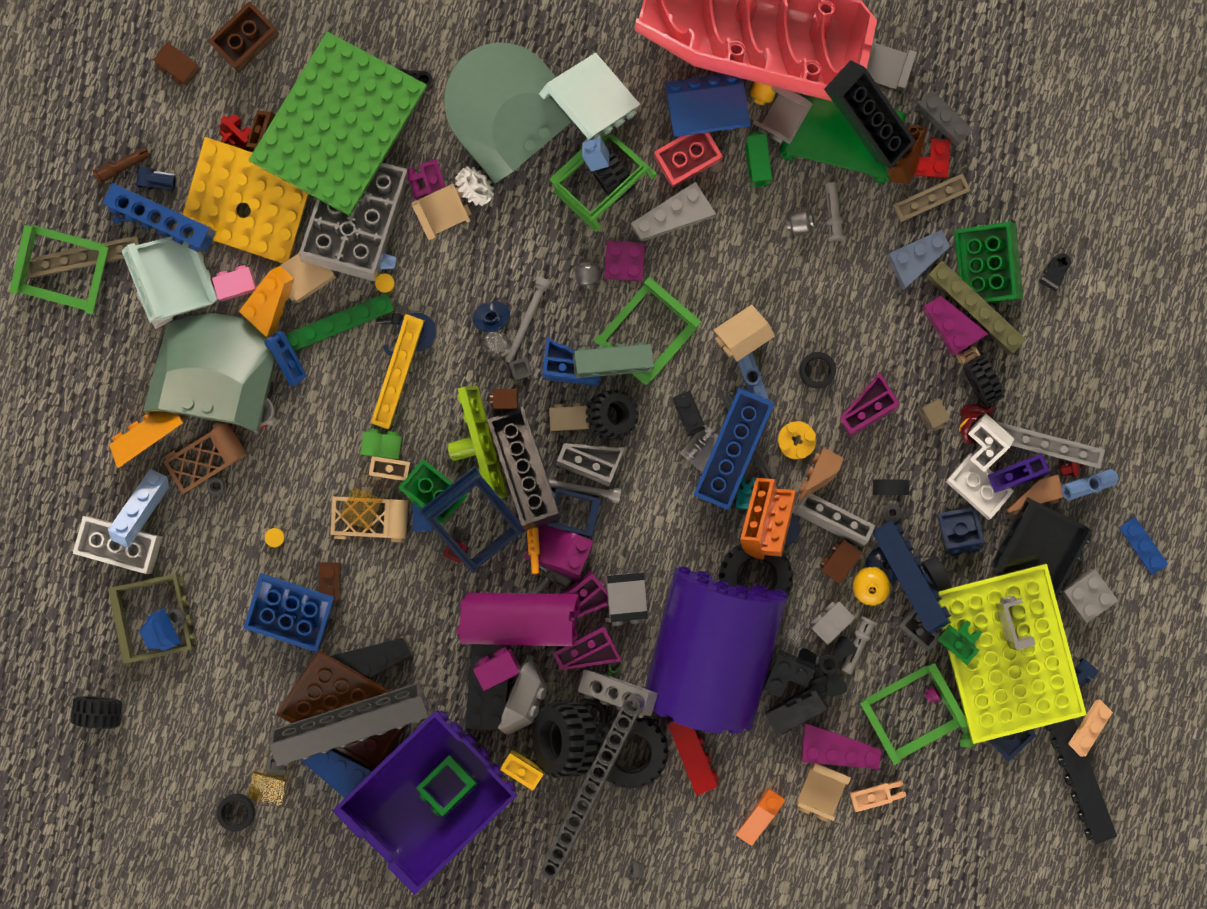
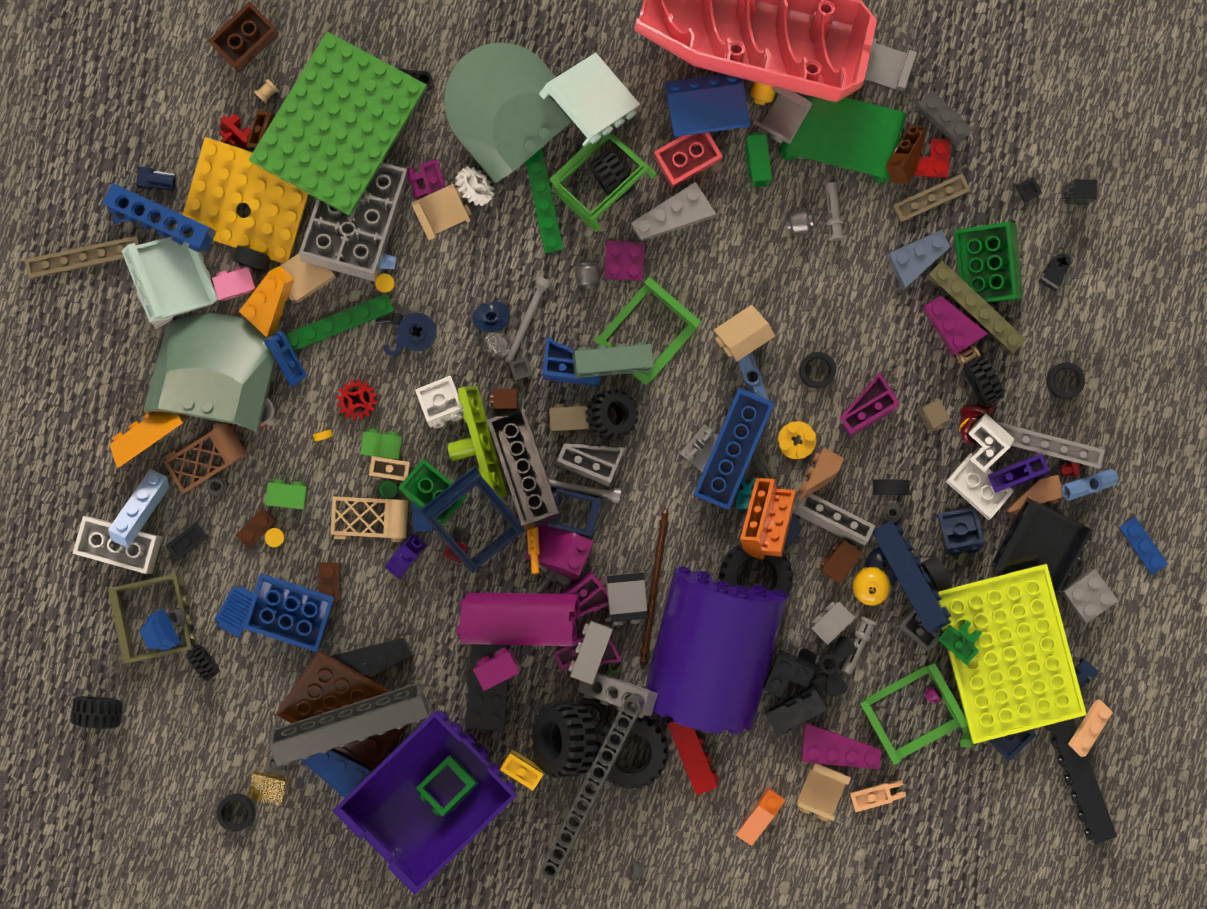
bright green piece [9,225,109,315] -> none
reddish brown pin [92,146,151,185] -> none
reddish brown brick [153,42,201,86] -> none
clear yellow piece [340,487,383,530] -> none
yellow plate [371,314,425,430] -> none
light grey wedge [498,658,547,735] -> none
medium blue brick [582,137,609,171] -> none
black brick [672,391,705,437] -> none
black brick [824,60,916,169] -> none
light grey panel [995,595,1036,650] -> none
none -> black plate [165,522,208,561]
none -> black tyre [186,645,220,681]
none -> blue window [214,586,254,638]
none -> black tyre [233,246,270,272]
none -> reddish brown plate [235,508,276,549]
none -> tan bush [254,79,279,104]
none -> bright green brick [265,479,309,510]
none -> yellow tile [313,429,333,441]
none -> red gear [336,379,378,421]
none -> green tile [379,480,398,499]
none -> dark purple slope [385,534,428,579]
none -> white plate [415,376,464,428]
none -> green plate [525,148,563,254]
none -> light grey brick [568,621,613,685]
none -> reddish brown hose [640,509,669,665]
none -> black plate [1015,176,1042,203]
none -> black tyre [1046,362,1085,399]
none -> black brick [1062,179,1097,205]

